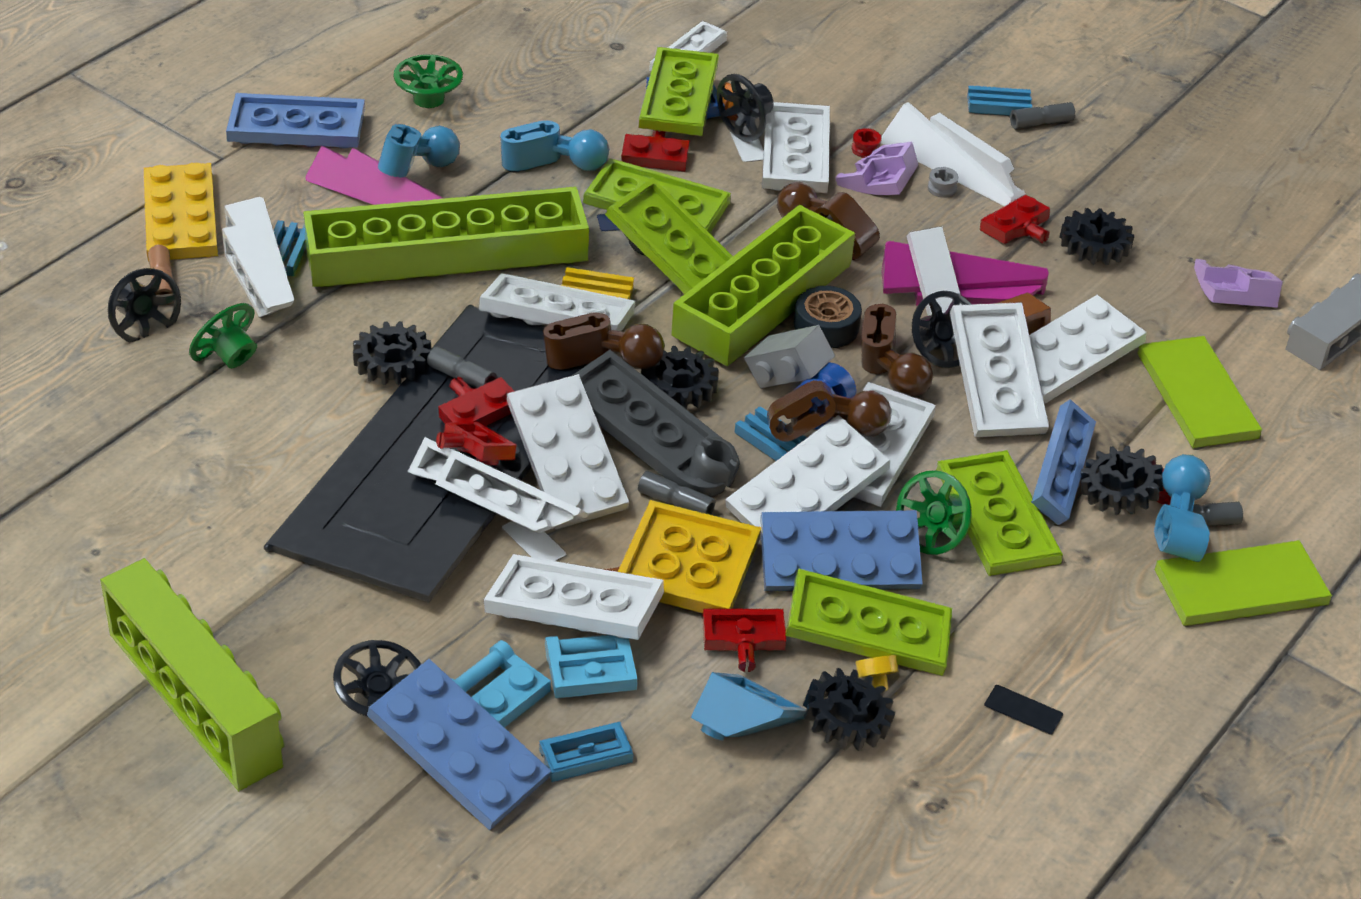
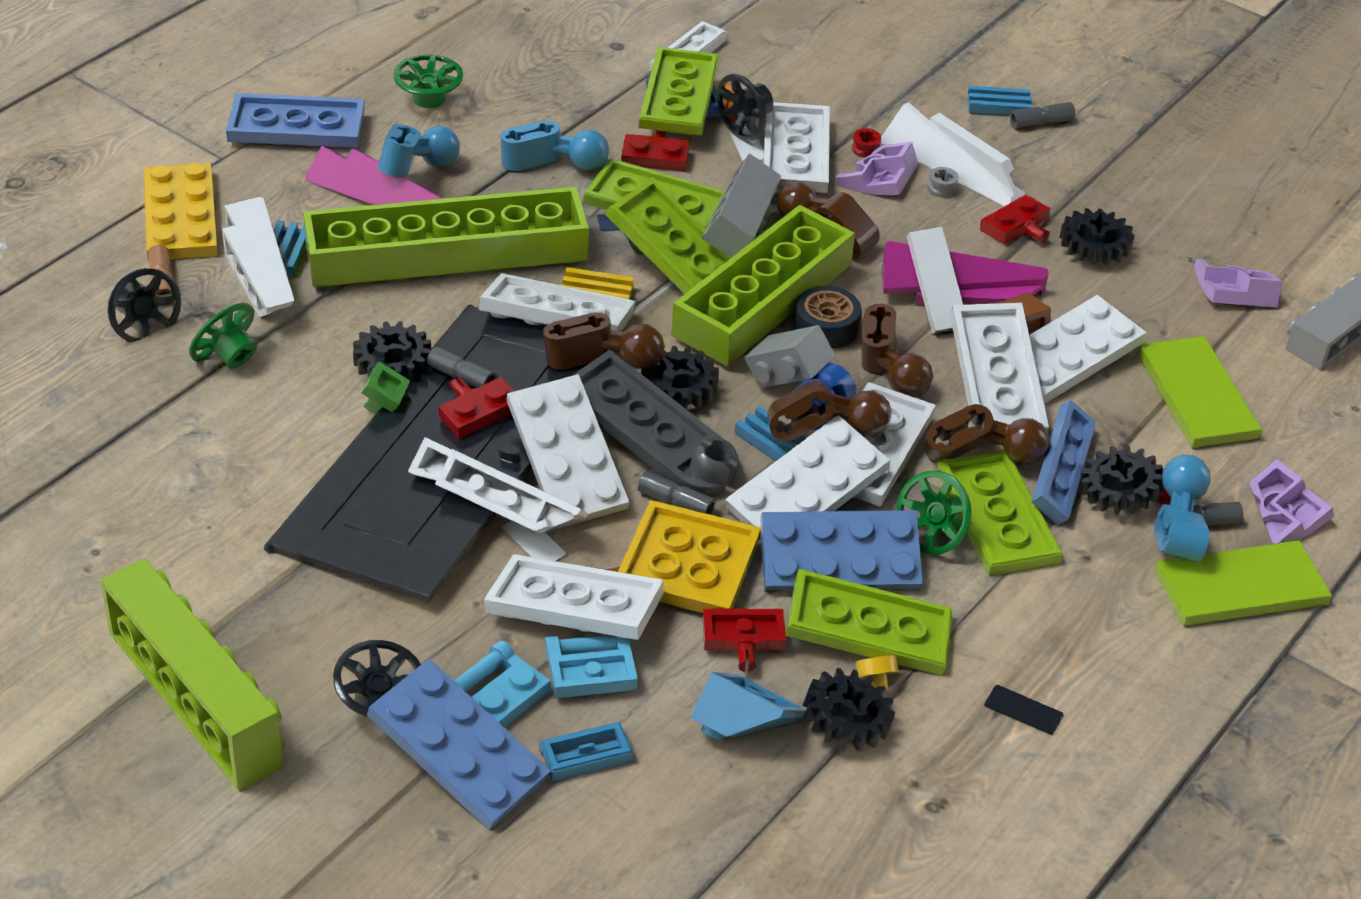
red plate [436,422,517,465] -> none
black wheel [912,291,972,368] -> none
none -> bright green tile [361,361,410,414]
none -> light grey brick [702,153,781,258]
none -> reddish brown beam [924,404,1050,464]
none -> lavender slope [1249,459,1334,544]

